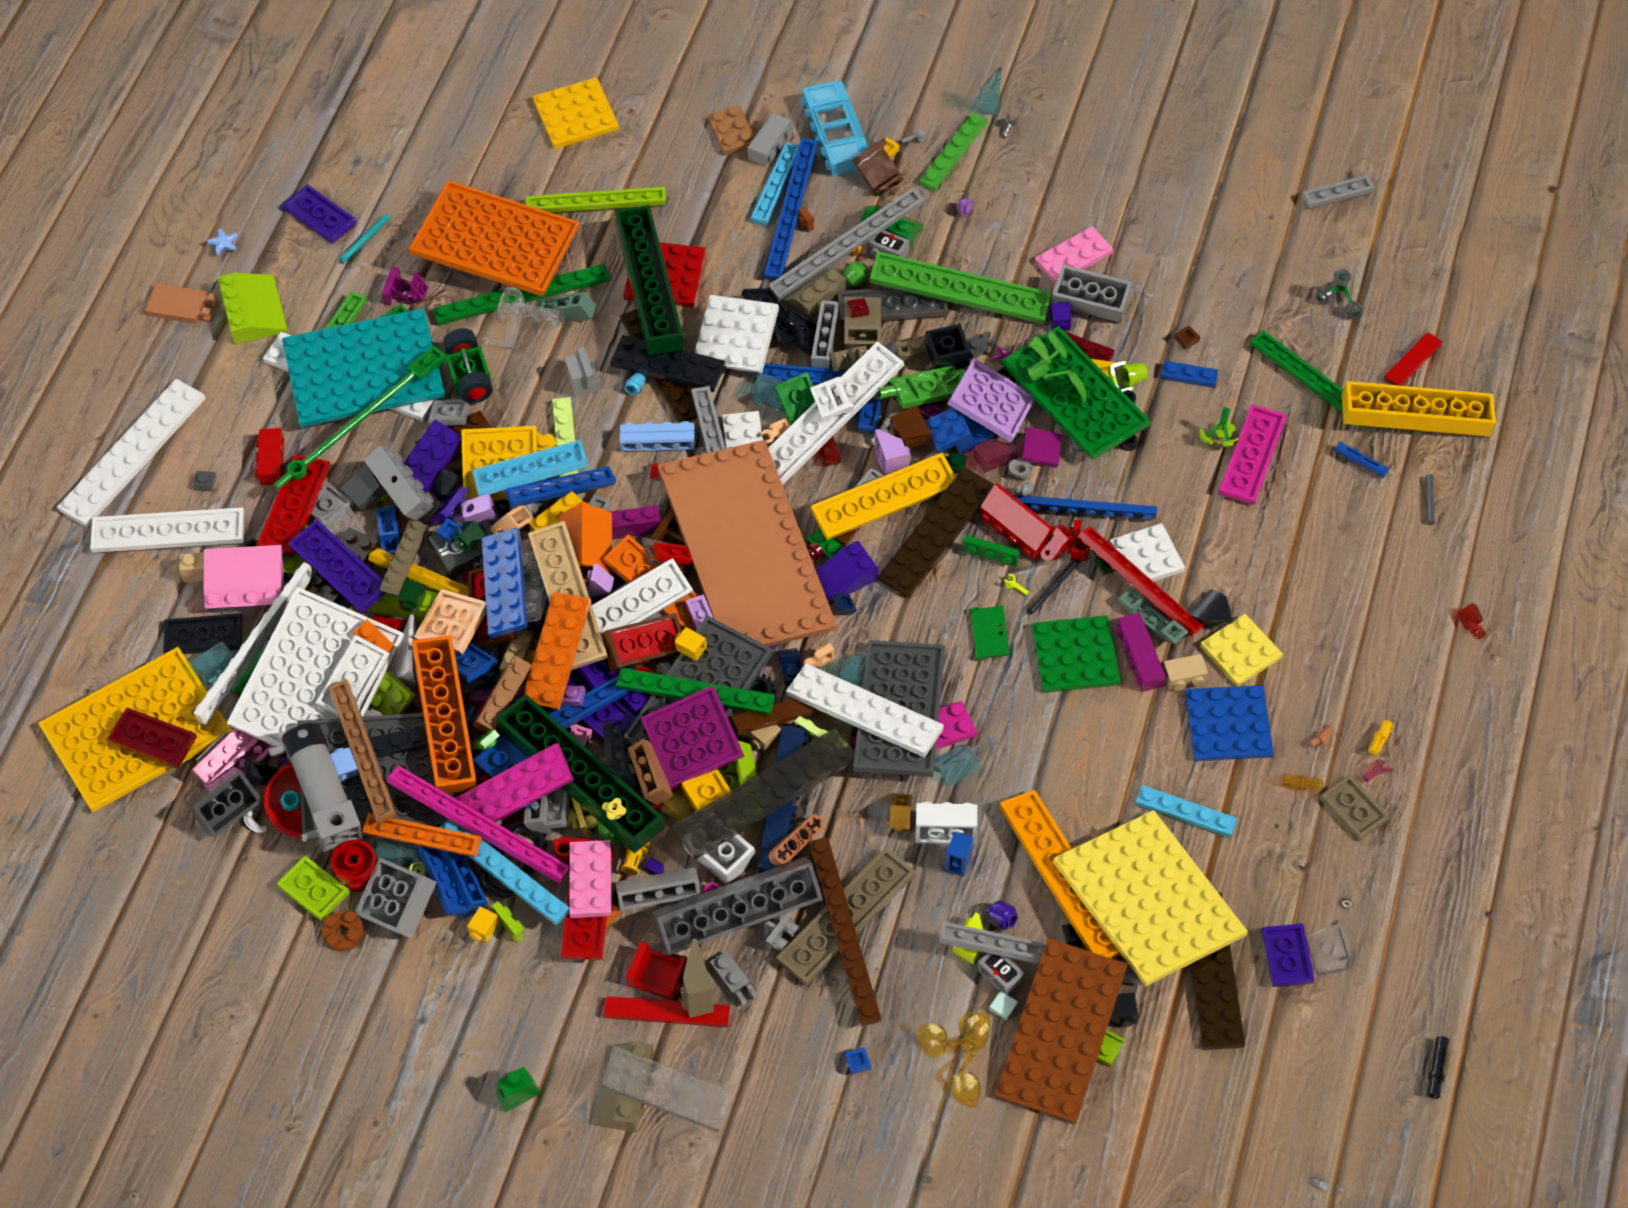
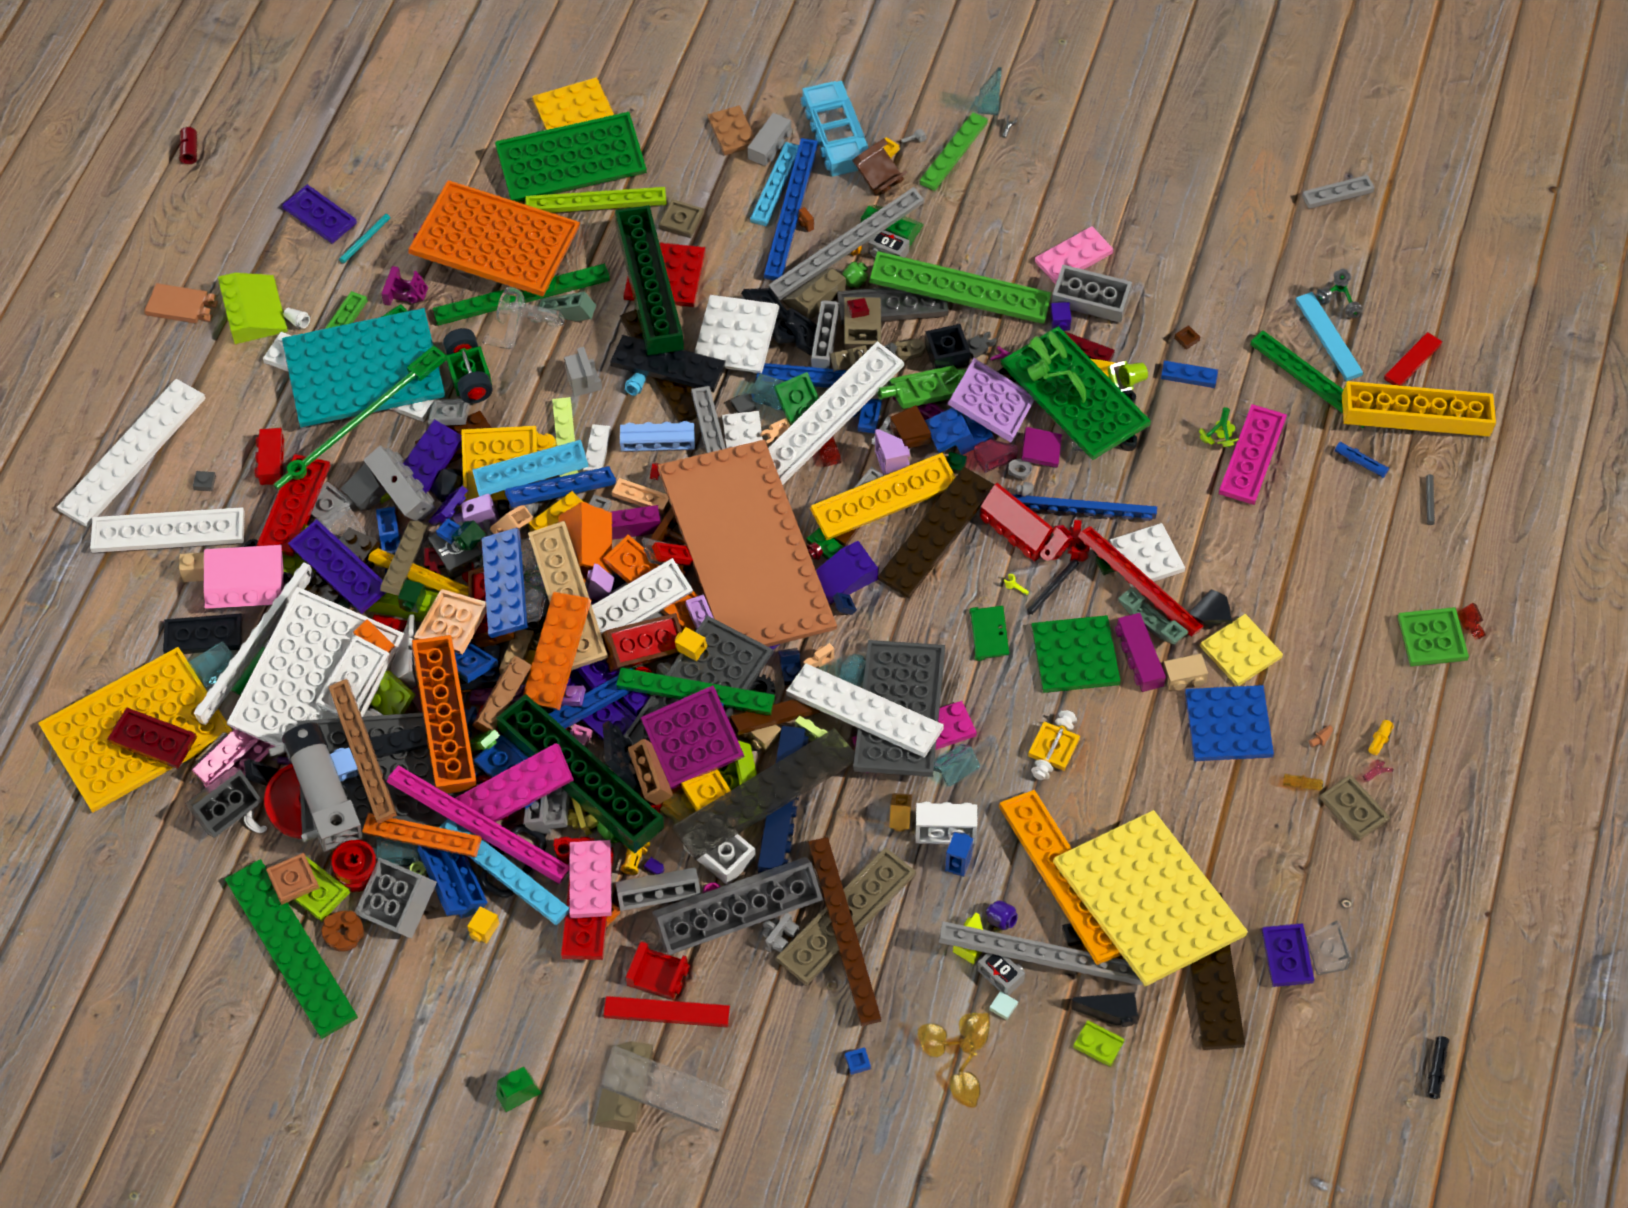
light blue animal [207,229,238,255] -> none
teal tile [280,790,301,812] -> none
lime plate [492,901,524,943] -> none
light yellow plate [602,798,626,820] -> none
dark tan slope [680,939,714,1018] -> none
light grey hinge [710,951,757,1006] -> none
nougat beam [769,814,824,866] -> none
white plate [810,377,854,421] -> none
medium lavender plate [957,198,973,216] -> none
green plate [962,535,1020,566] -> none
dark orange plate [995,938,1128,1124] -> none
medium azure plate [1135,785,1237,838] -> none
none -> dark red pin [179,127,197,165]
none -> green plate [225,859,358,1039]
none -> nougat tile [266,853,319,905]
none -> white cone [283,308,310,329]
none -> dark red plate [424,548,445,575]
none -> green plate [495,112,647,202]
none -> white plate [583,424,611,472]
none -> light nougat plate [612,478,670,514]
none -> dark tan tile [658,199,704,238]
none -> dark grey tile [731,393,756,413]
none -> yellow plate [1028,710,1080,780]
none -> medium azure tile [1296,292,1363,381]
none -> bright green plate [1398,607,1469,666]

